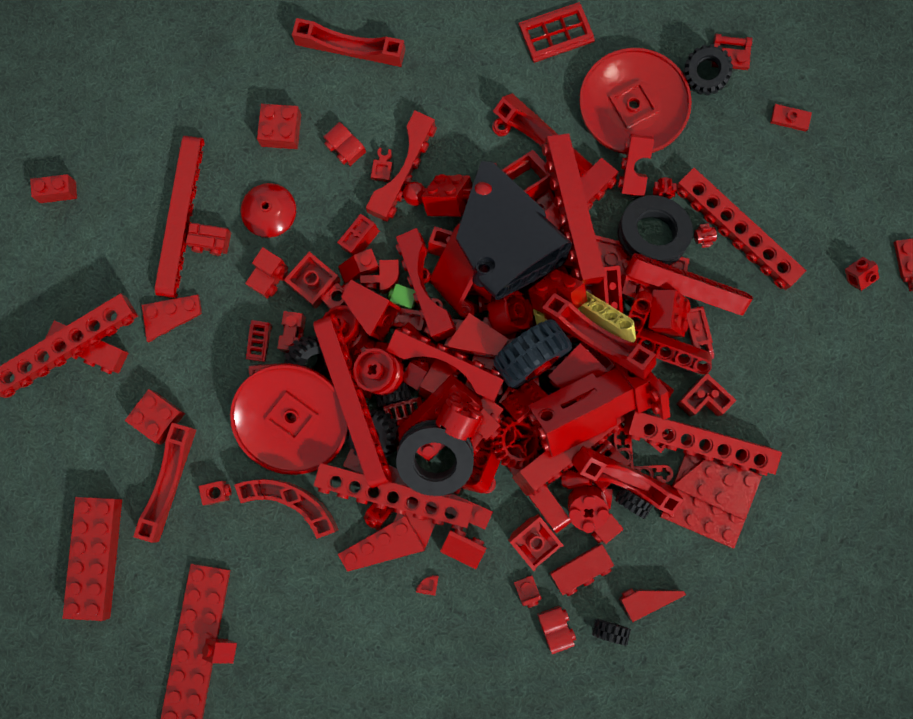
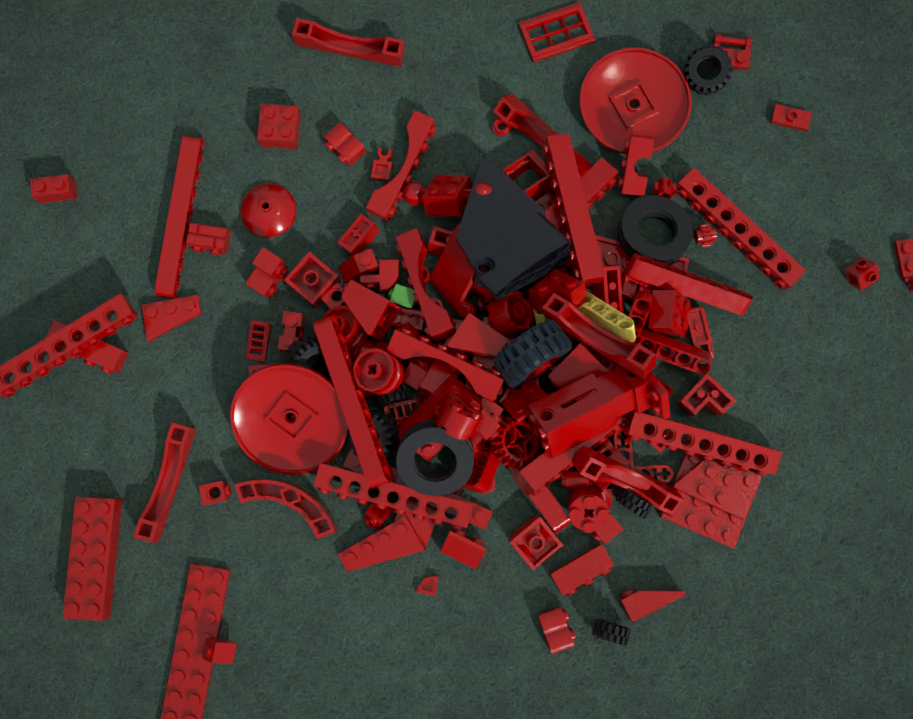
red brick [125,389,185,445] -> none
red bracket [514,575,542,608] -> none

